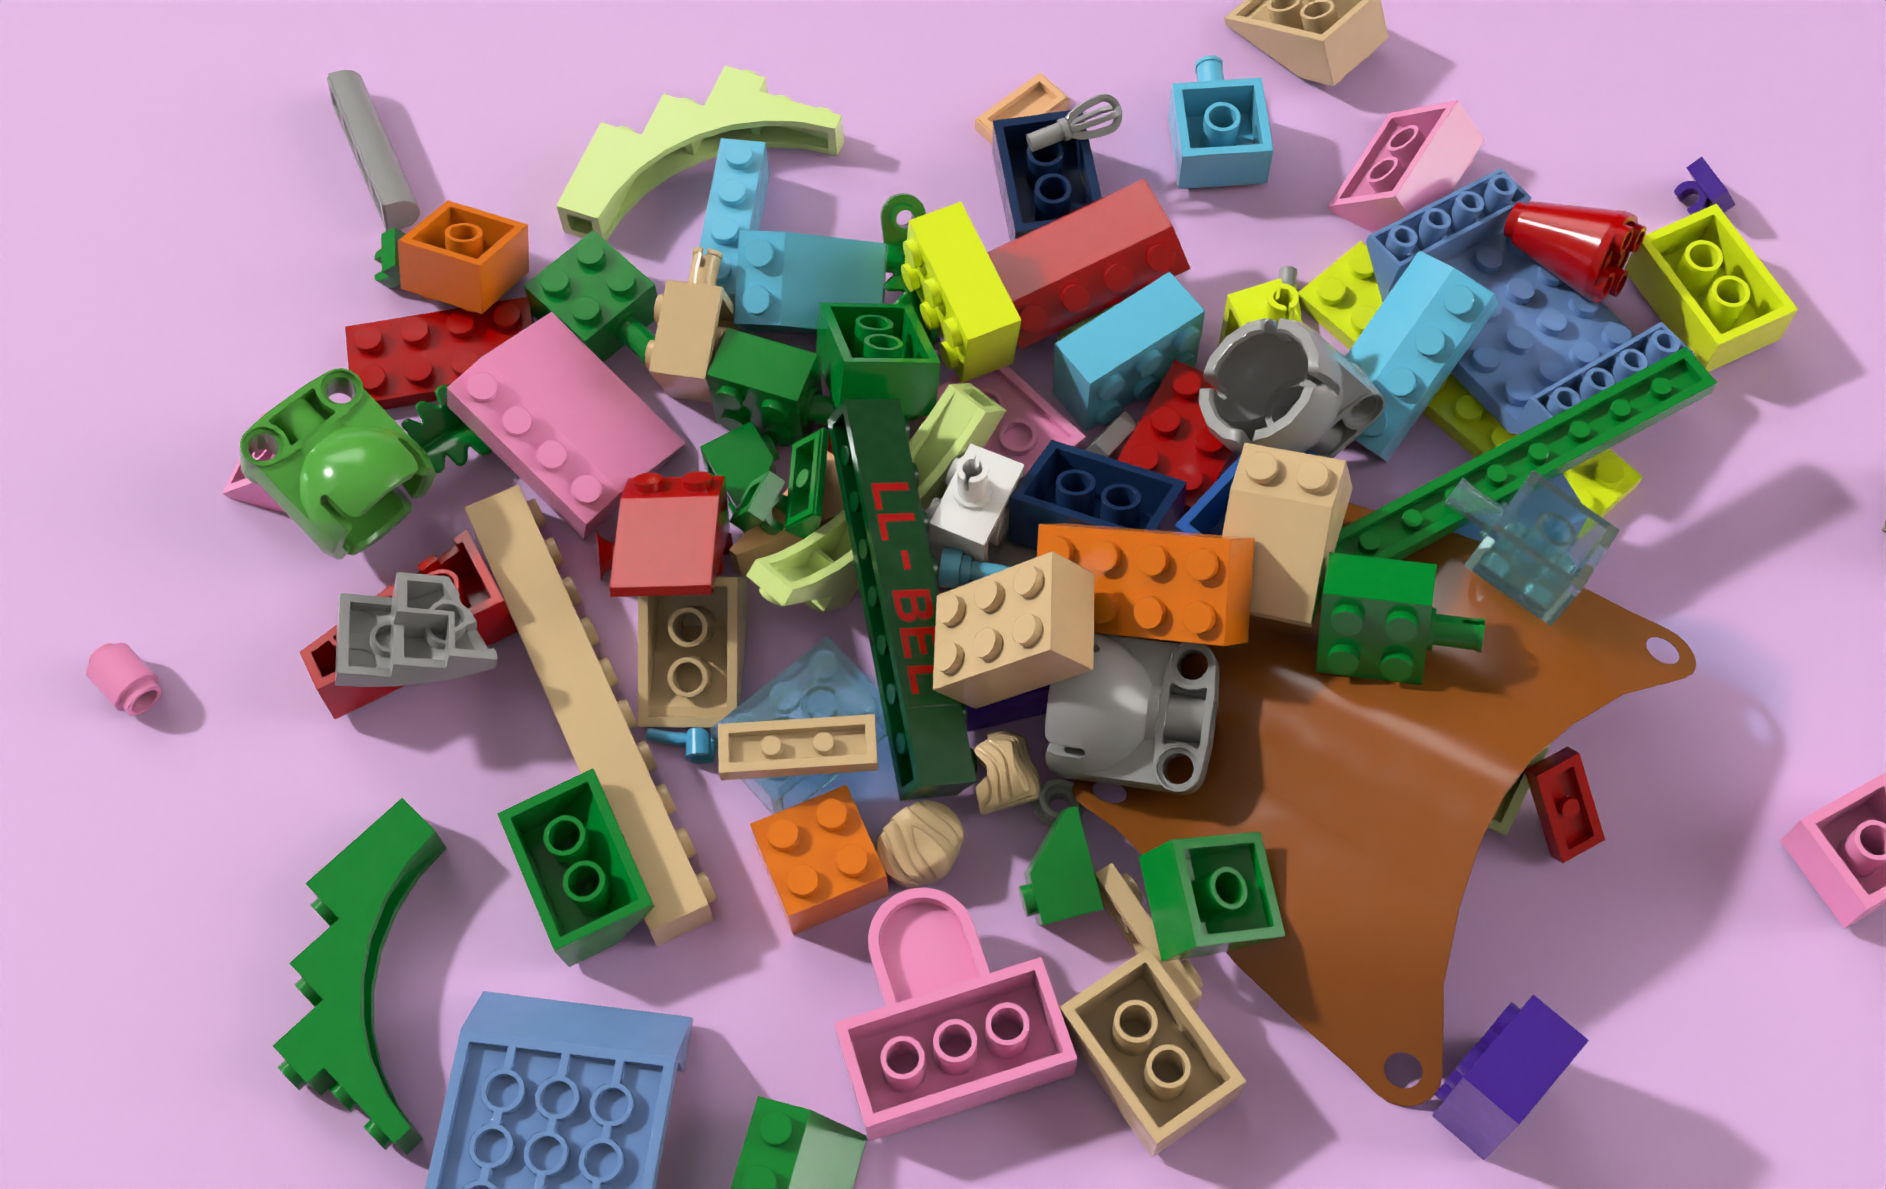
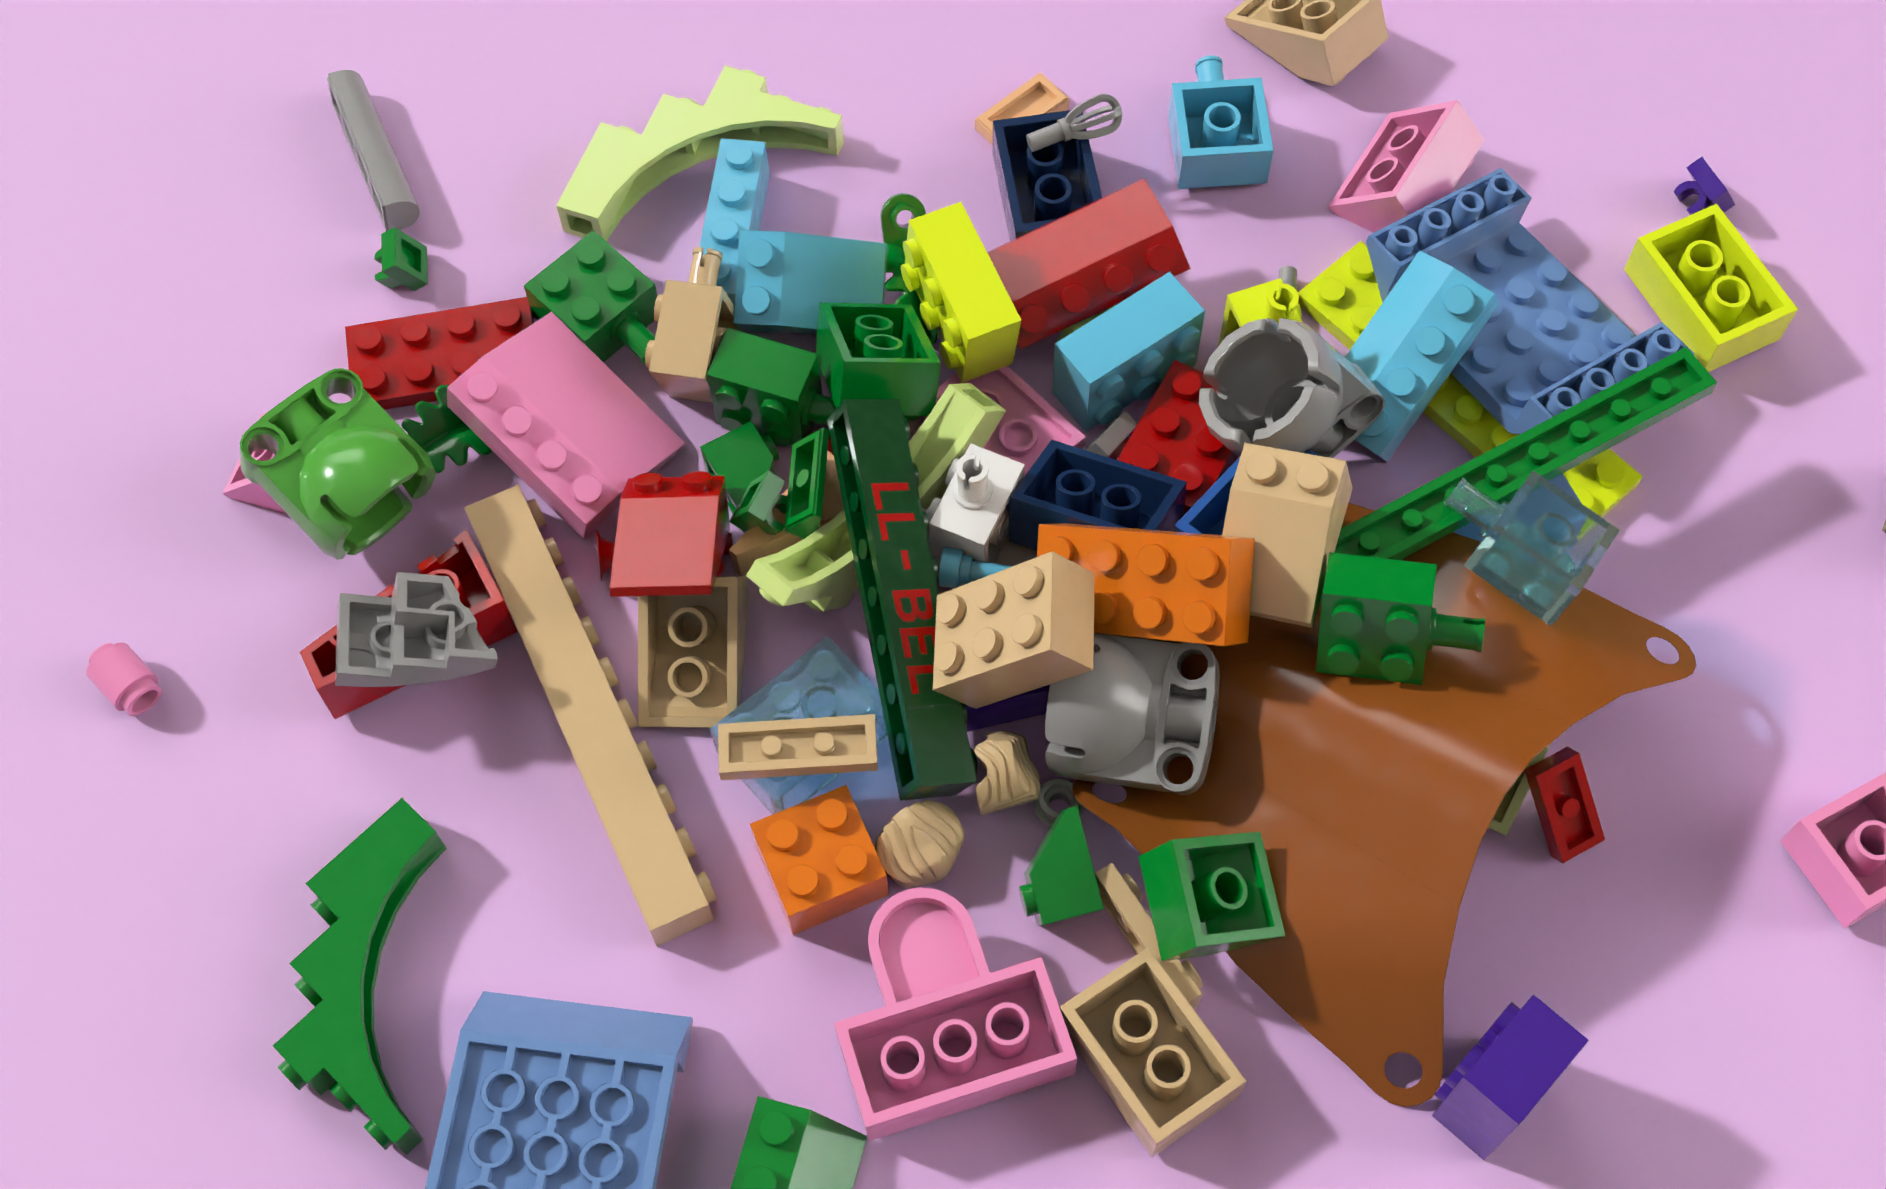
orange brick [398,200,529,314] -> none
green slope [497,768,655,967] -> none
dark azure hand [646,727,715,764] -> none
red cone [1504,201,1646,303] -> none

